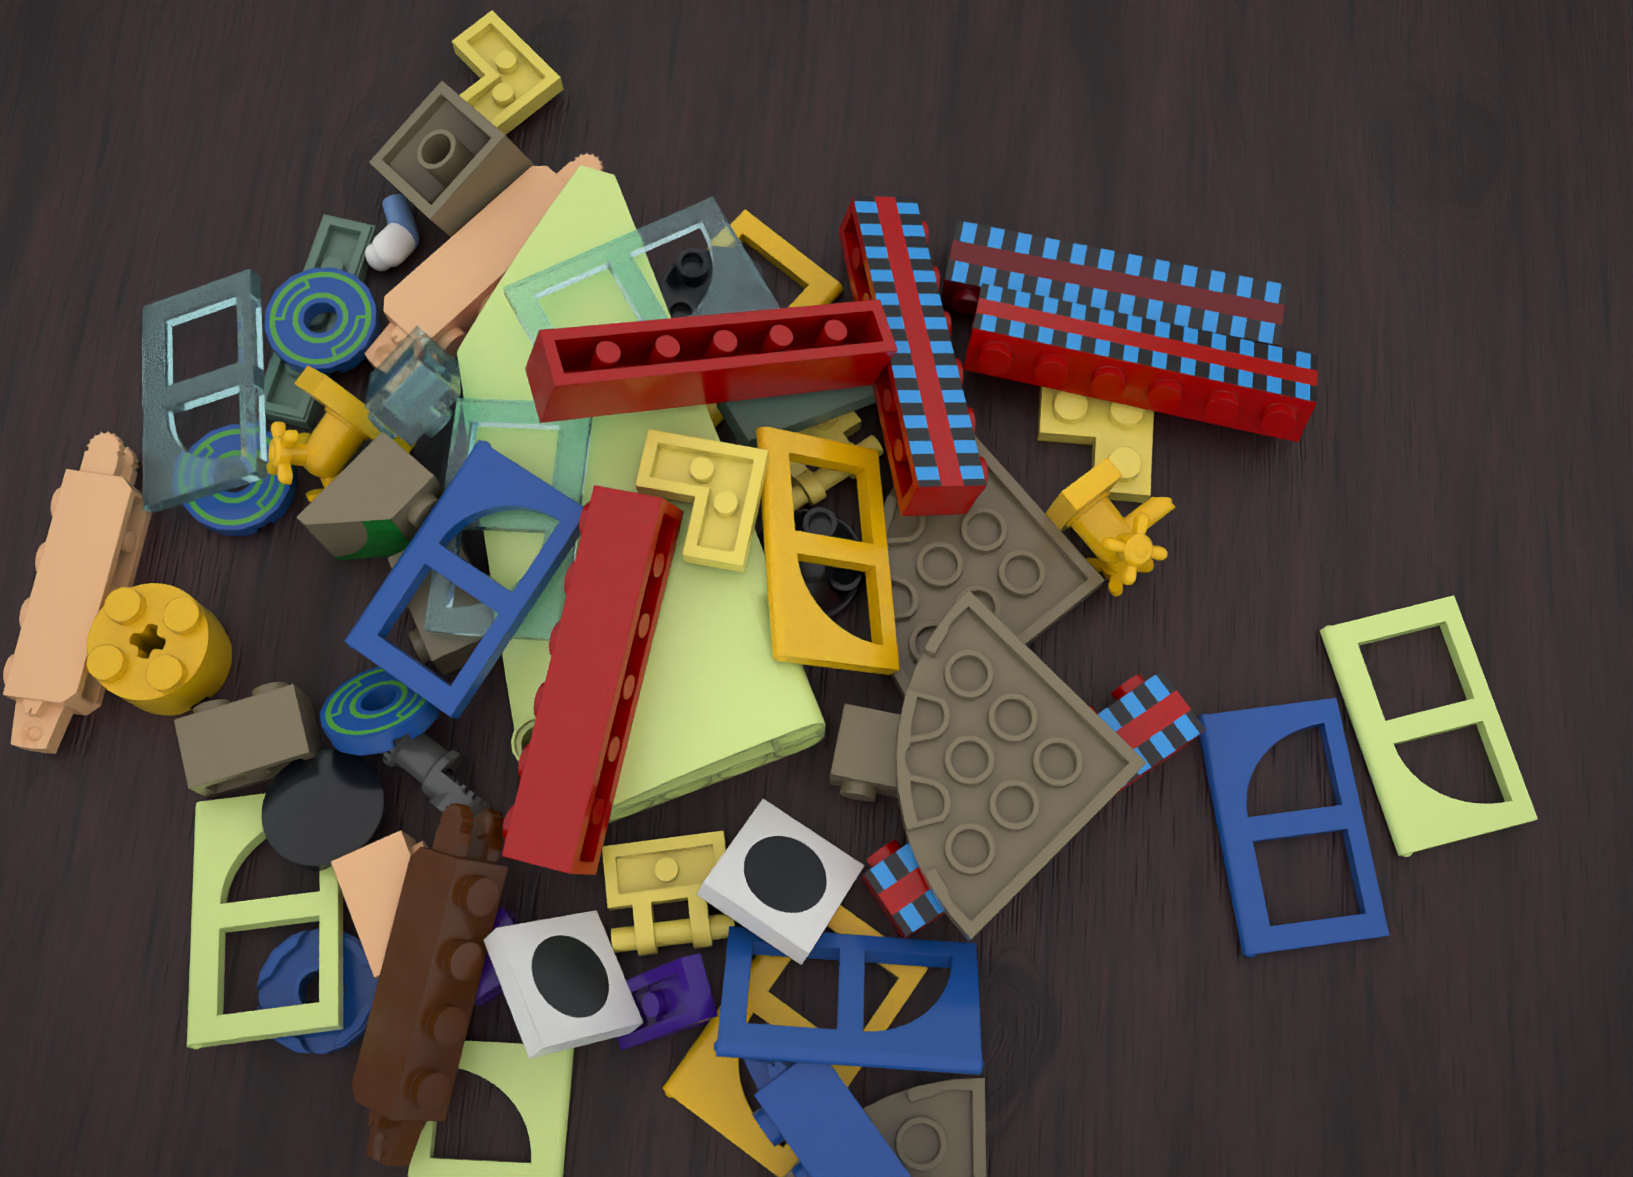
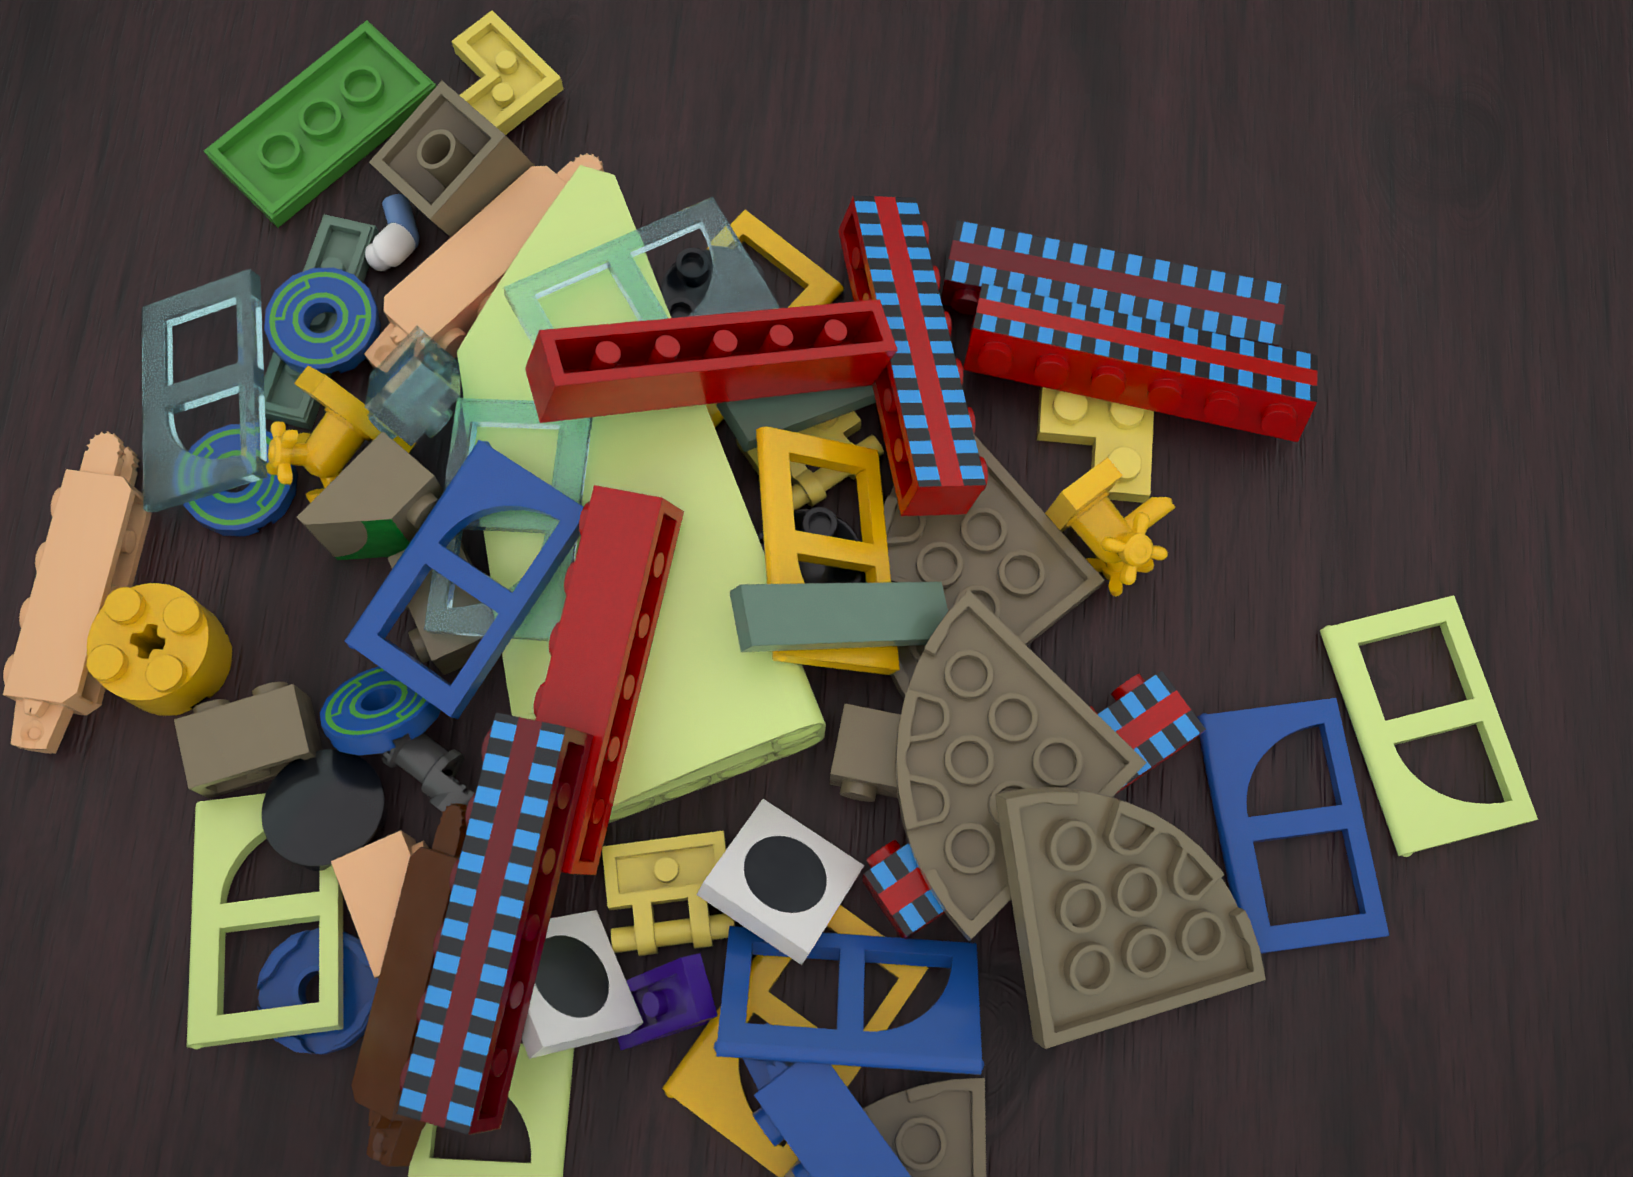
light yellow plate [635,429,769,573] -> none
none -> bright green tile [204,20,436,228]
none -> brick [397,713,594,1135]
none -> sand green tile [729,582,948,652]
none -> dark tan plate [995,787,1266,1049]

